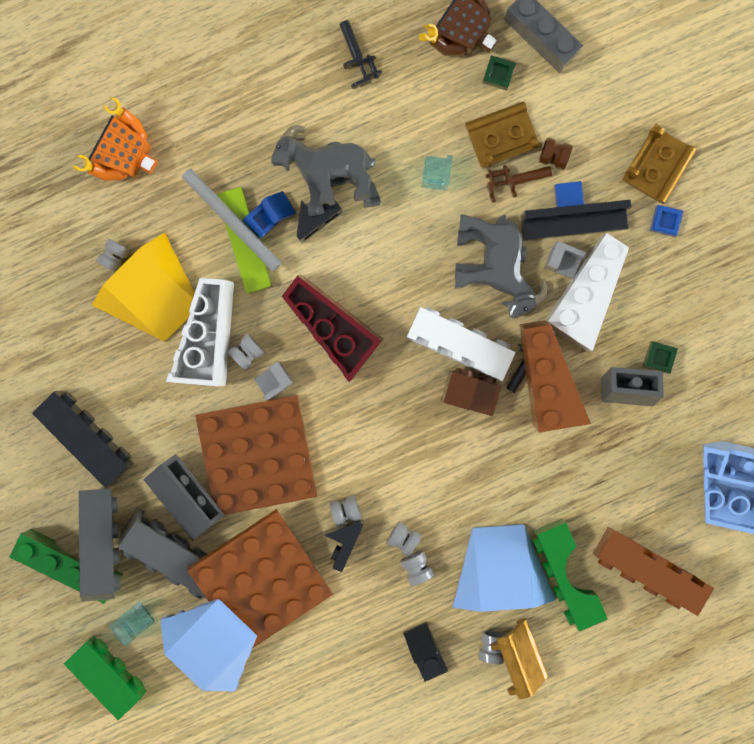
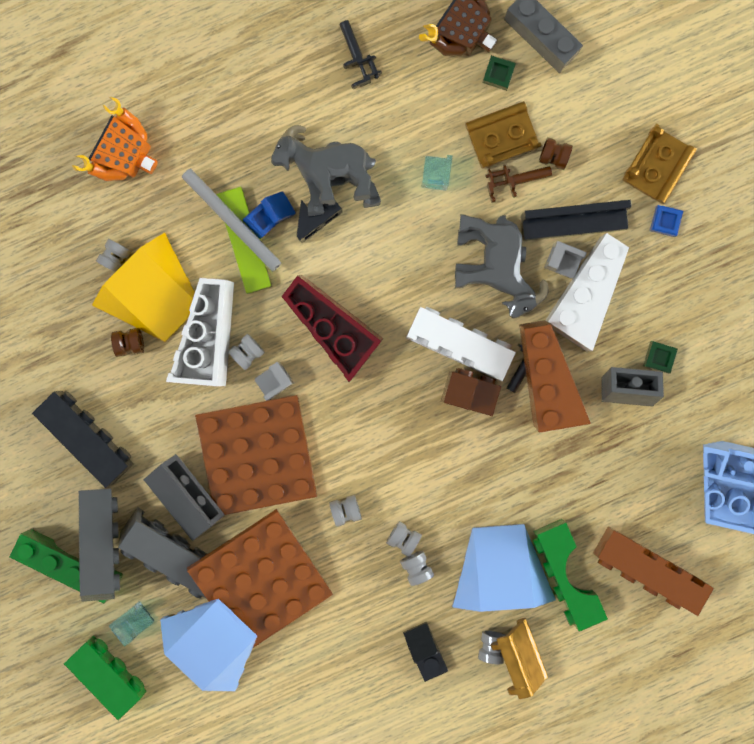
black slope [324,520,364,572] -> none
blue tile [554,181,584,207] -> none
none -> reddish brown wheel [111,328,144,357]

